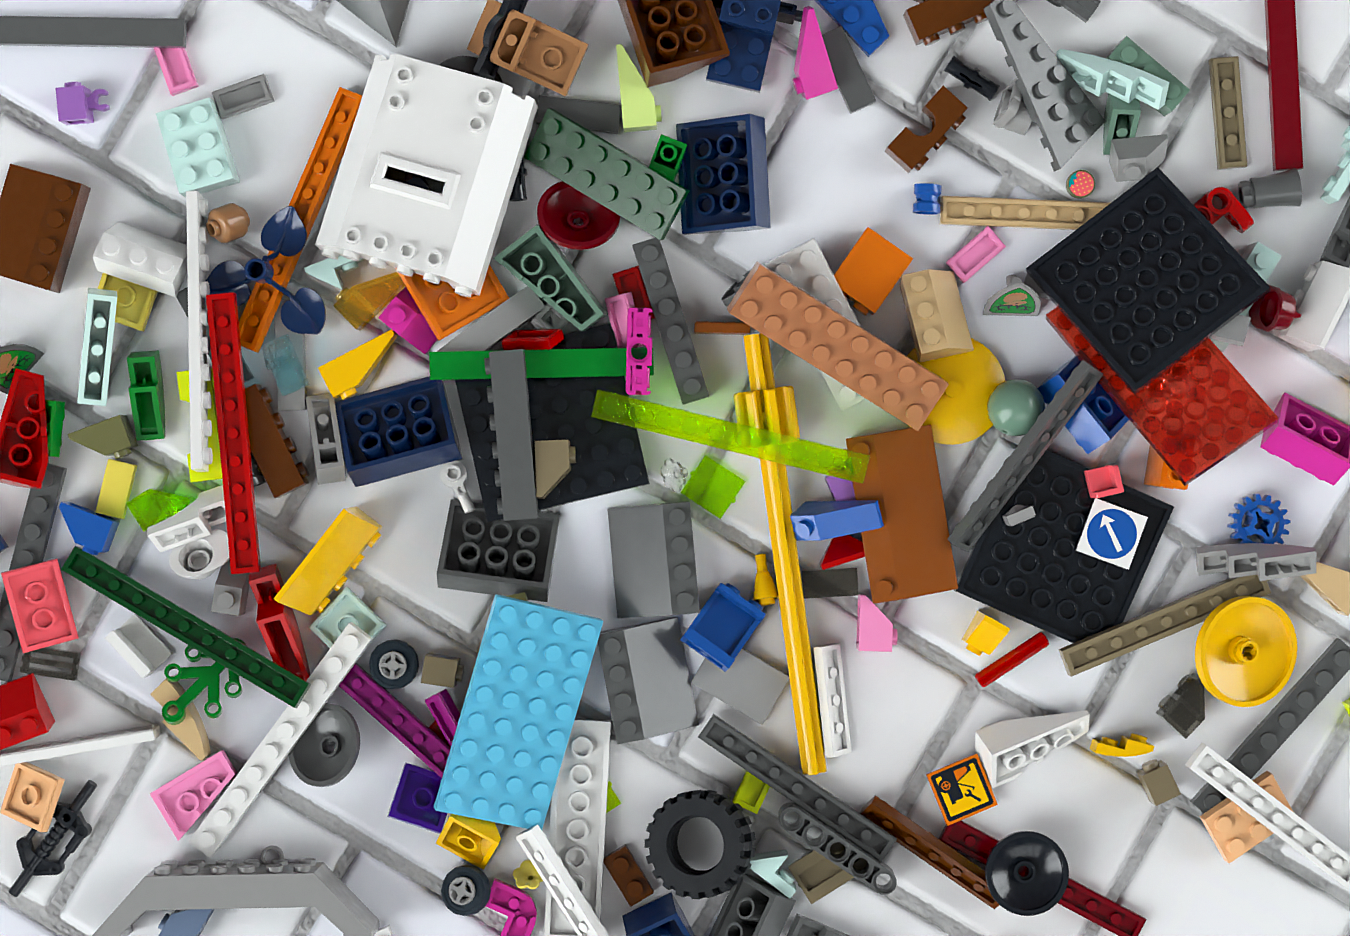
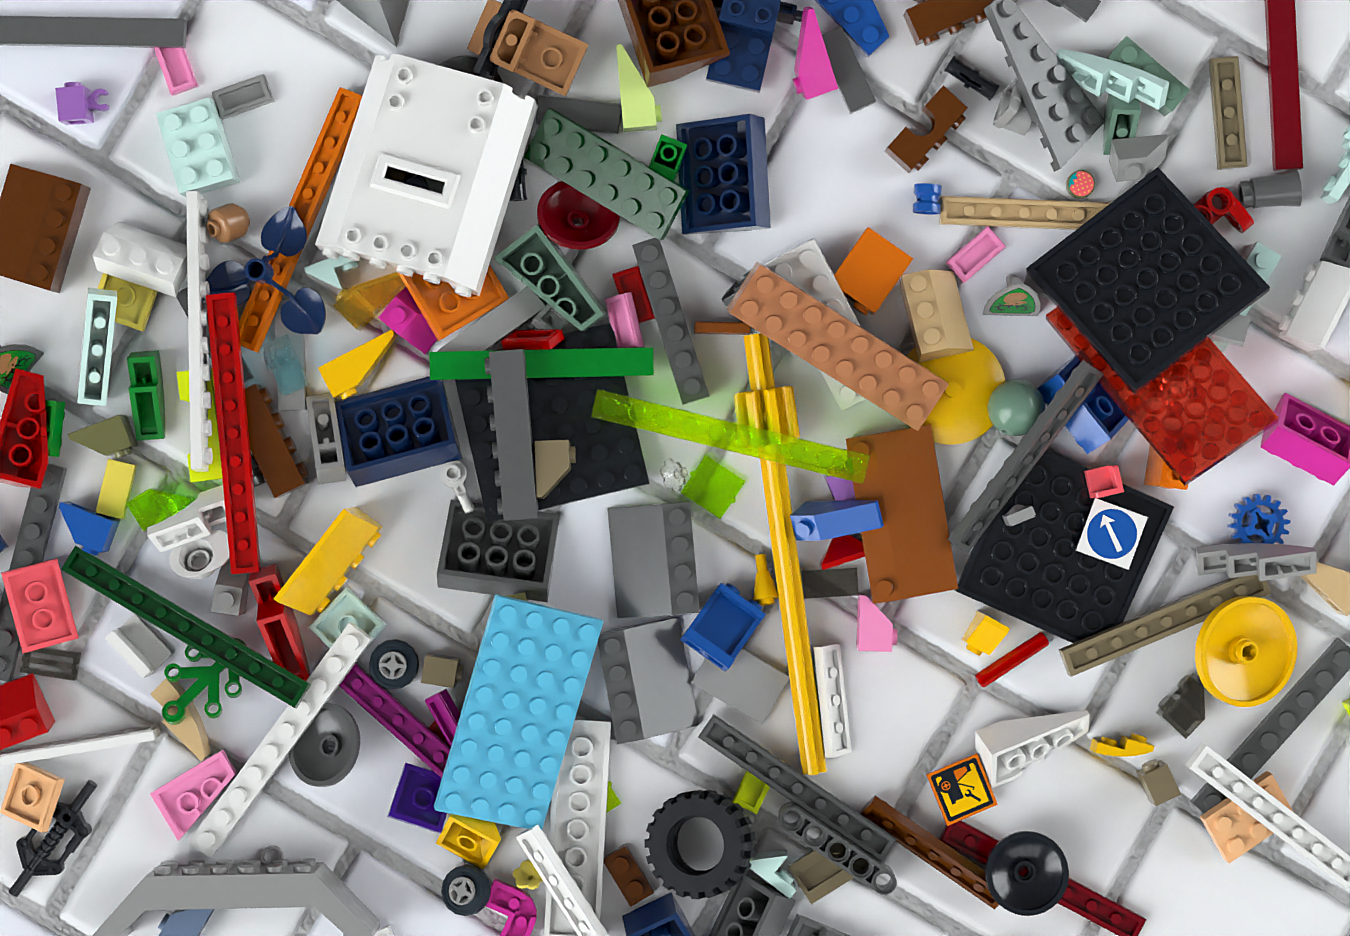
dark pink piece [626,308,653,395] -> none
dark red piece [1248,285,1302,332] -> none

